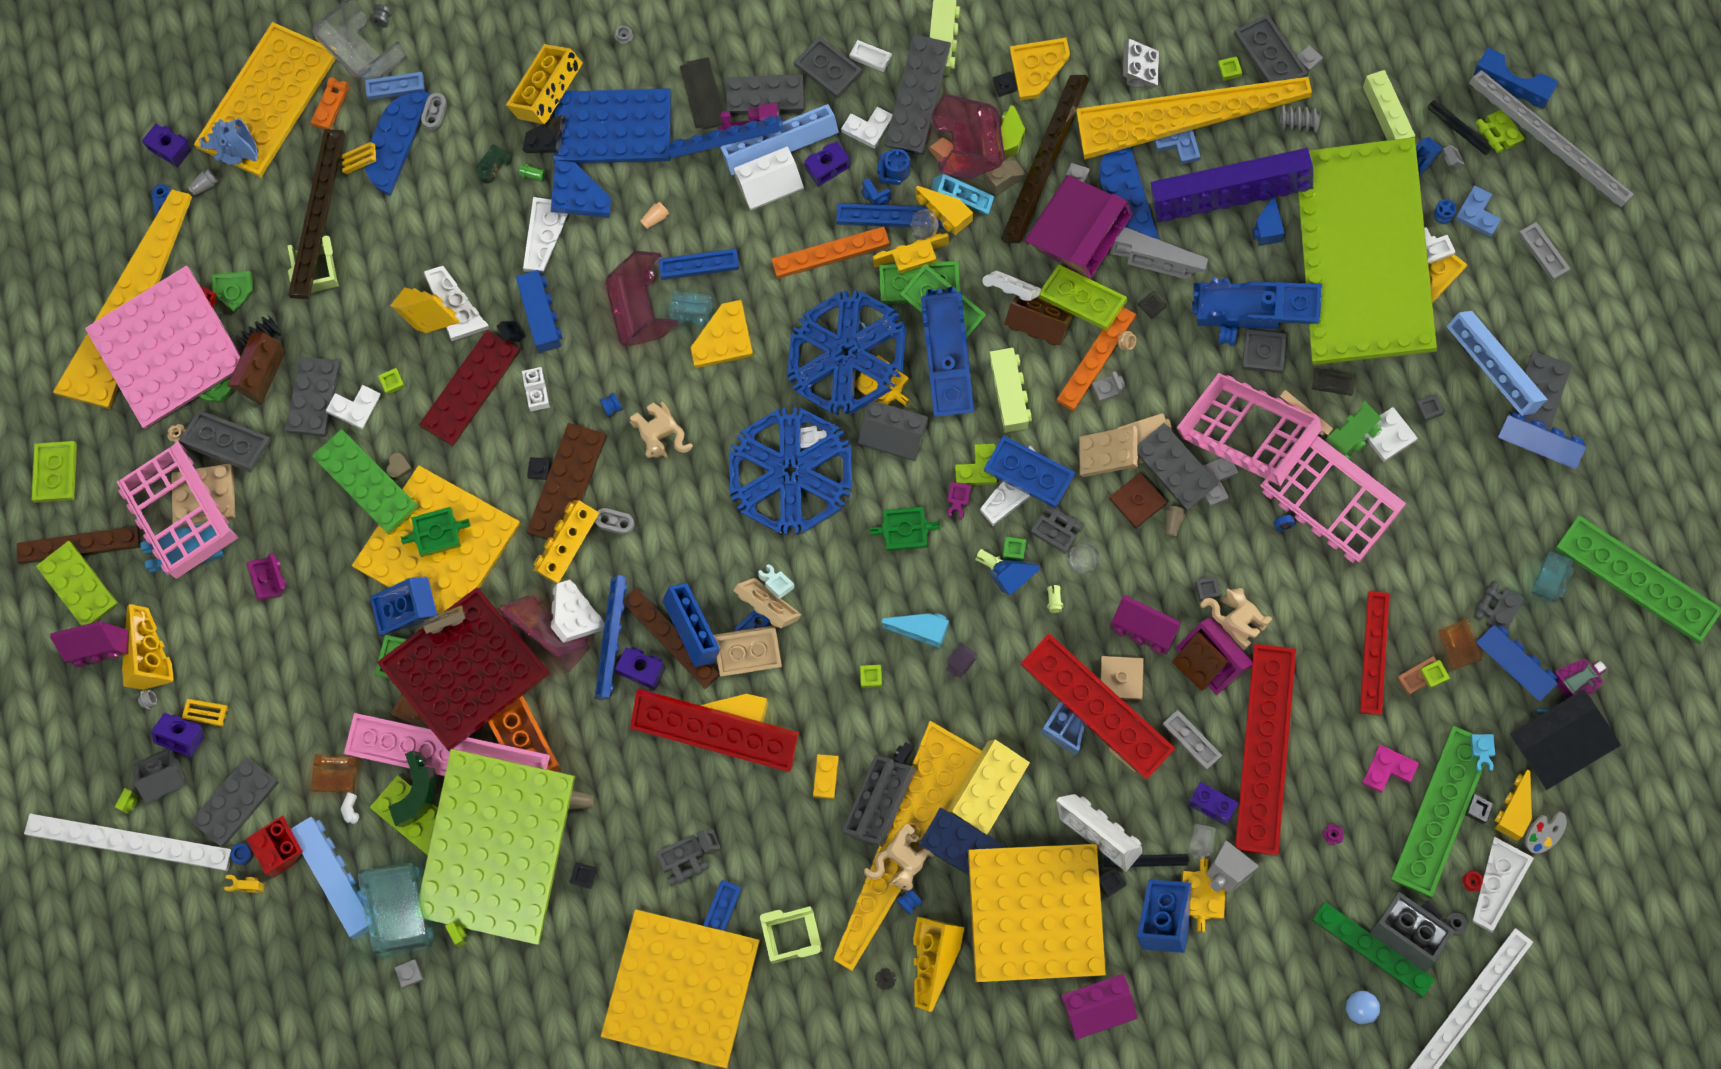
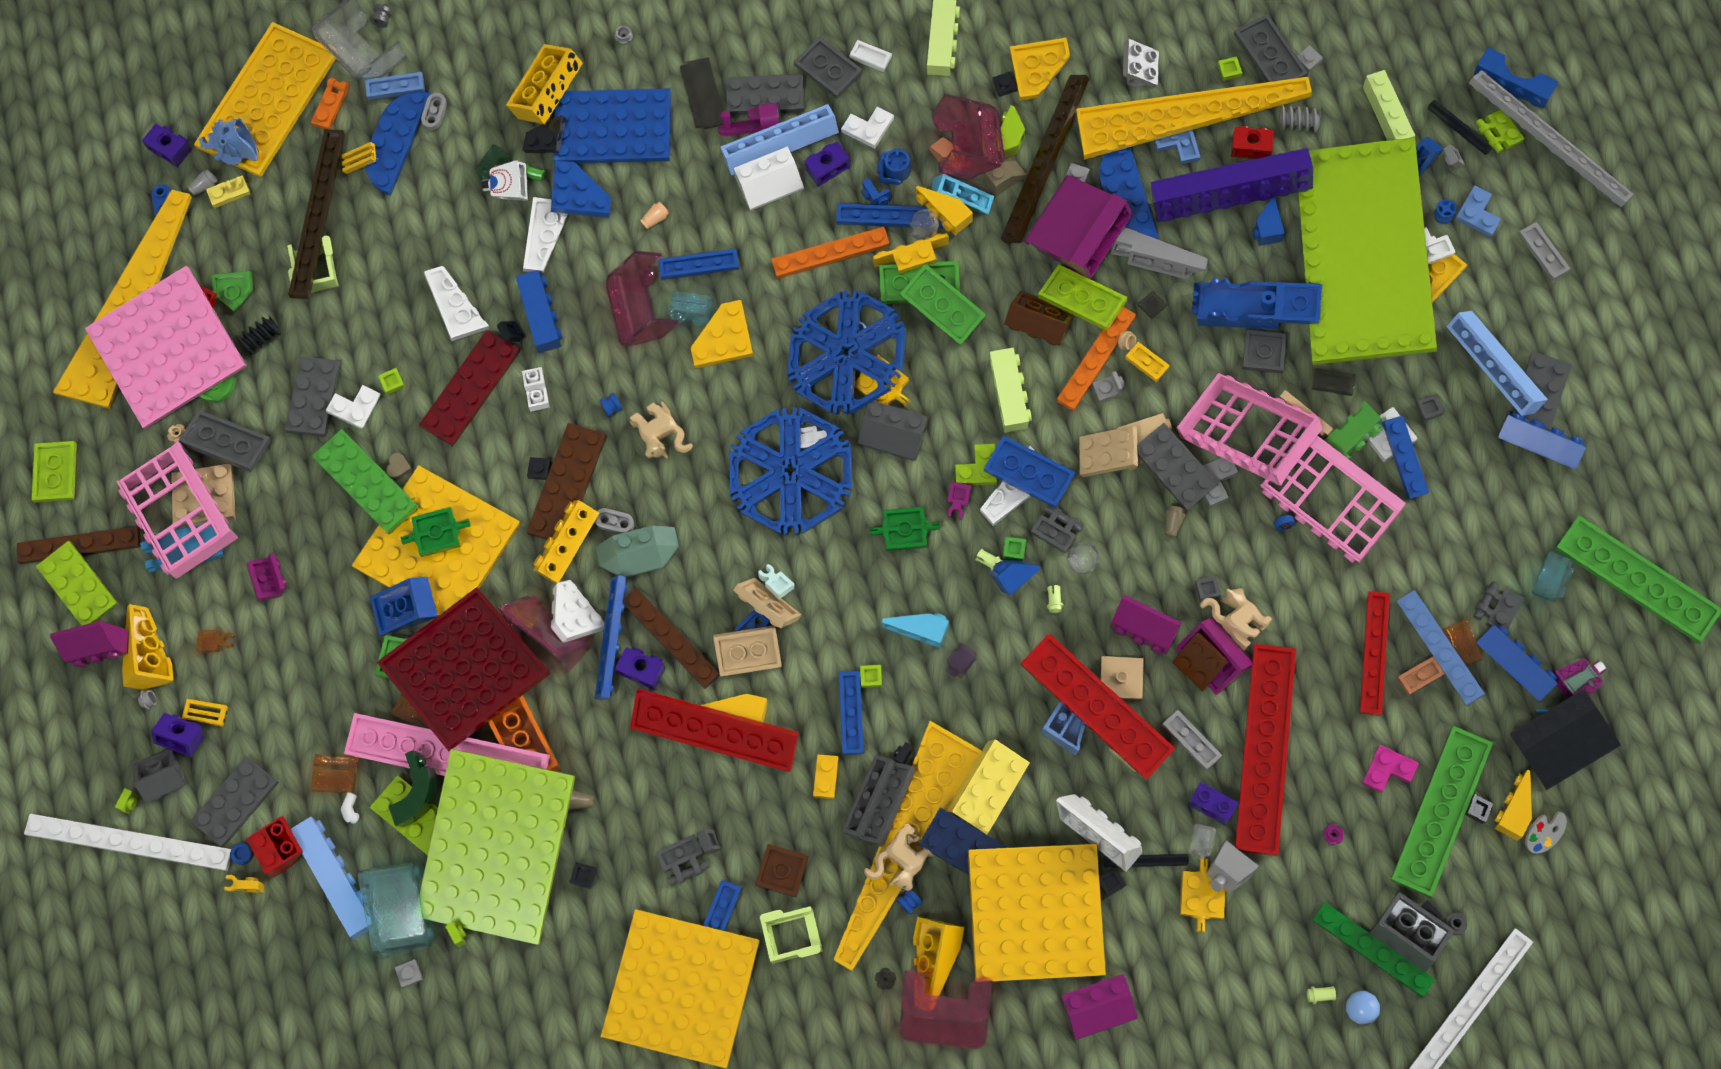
reddish brown slope [227,332,285,405] -> none
yellow slope [390,287,460,333] -> none
dark tan plate [423,605,466,634] -> none
blue brick [662,583,720,667] -> none
blue plate [668,116,783,158] -> none
dark grey plate [885,34,951,155] -> none
blue piece [921,287,974,417] -> none
white plate [982,271,1041,301] -> none
copper plate [1109,472,1167,529] -> none
blue slope [1137,880,1191,953] -> none
blue wheel [1218,325,1237,346] -> none
lime plate [1420,660,1450,689] -> none
red plate [1462,871,1483,892] -> none
medium azure plate [1470,734,1495,772] -> none
white wing [1473,837,1534,933] -> none
none -> clear orange plate [197,630,235,653]
none -> light yellow plate [206,175,250,209]
none -> white torso [481,160,528,201]
none -> sand green wedge [595,526,679,578]
none -> reddish brown plate [755,844,809,898]
none -> blue plate [839,671,864,756]
none -> clear pink windscreen [900,970,992,1049]
none -> yellow plate [1125,342,1170,383]
none -> red brick [1231,126,1274,159]
none -> yellowish green pin [1307,986,1336,1004]
none -> blue plate [1382,415,1429,500]
none -> medium blue plate [1397,590,1485,706]

